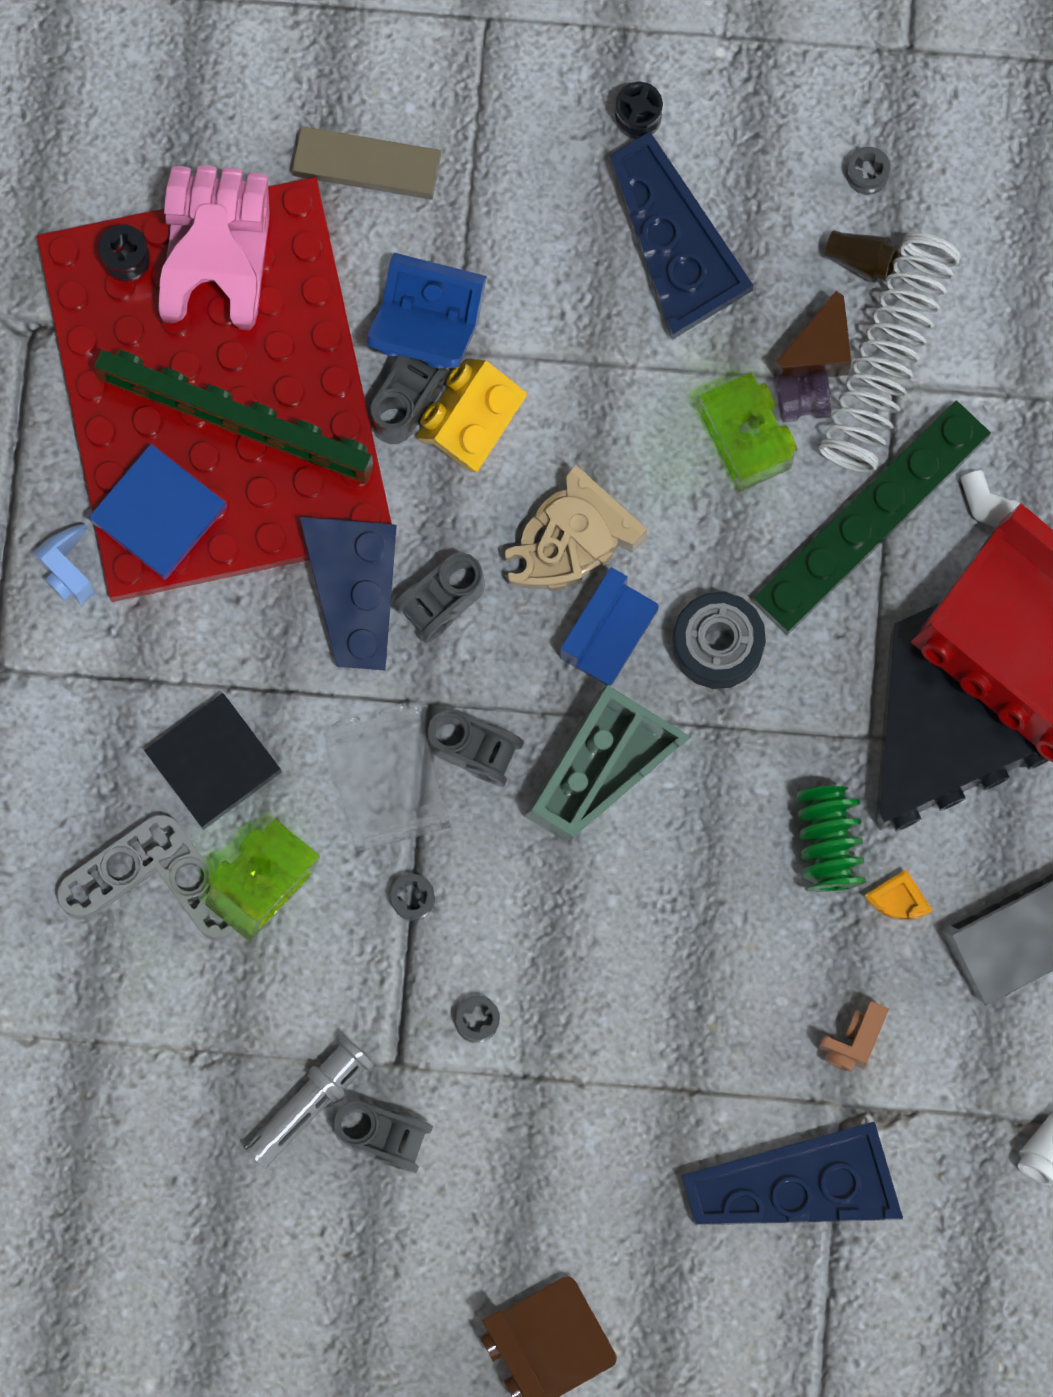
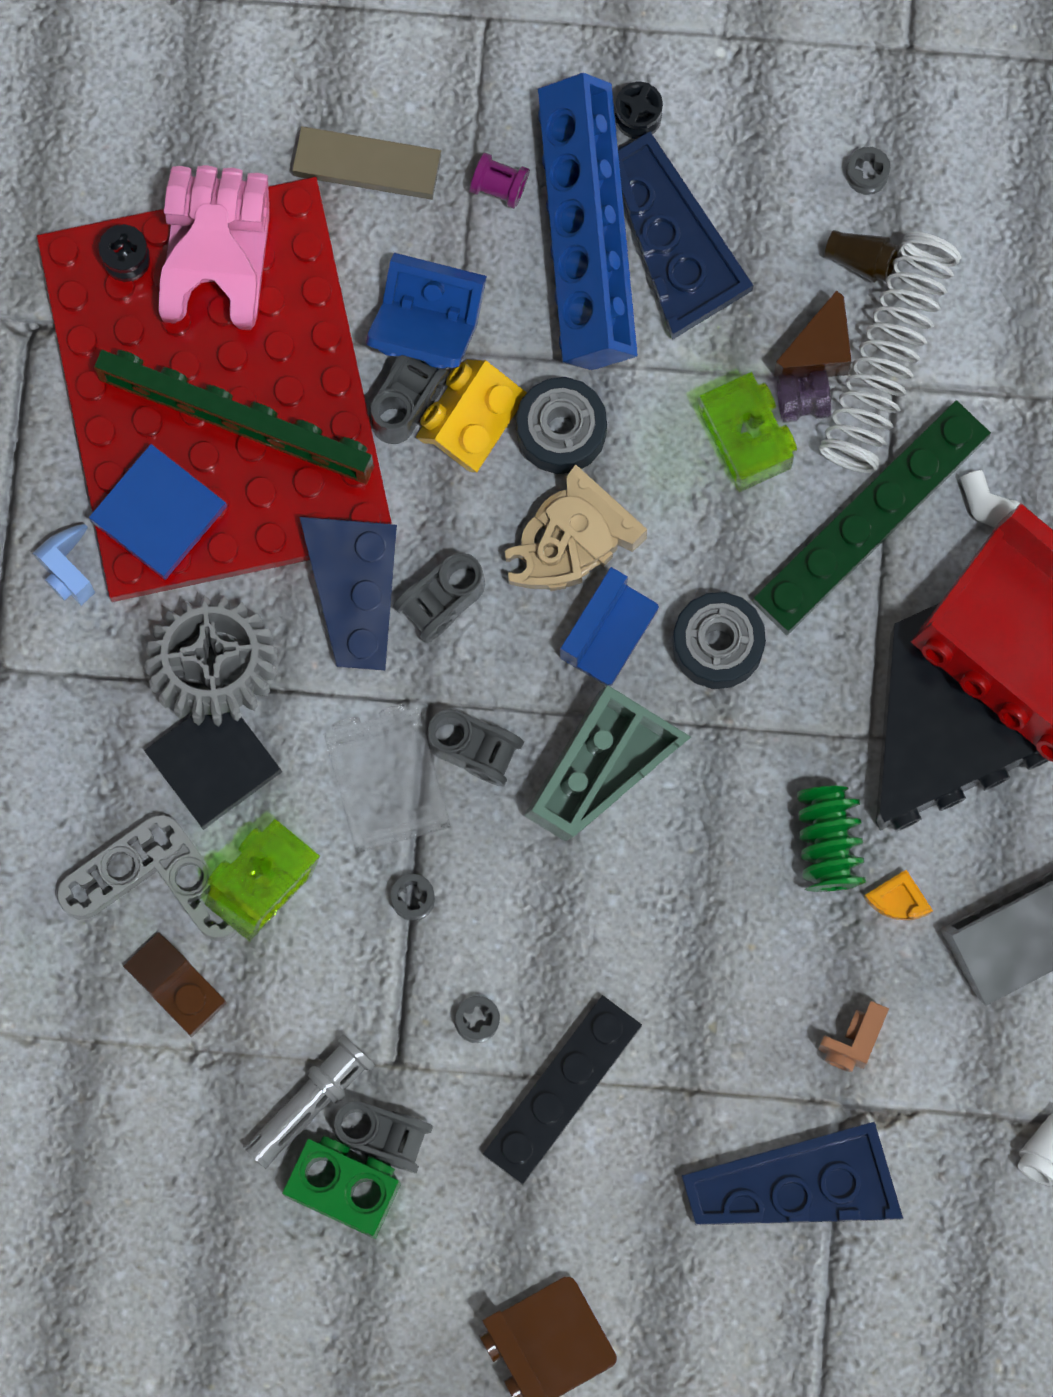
none -> reddish brown slope [123,932,227,1038]
none -> light grey gear [145,595,278,727]
none -> green brick [282,1136,401,1239]
none -> magenta bush [470,152,530,209]
none -> black plate [483,995,642,1186]
none -> wheel [516,377,607,474]
none -> blue brick [538,73,638,370]

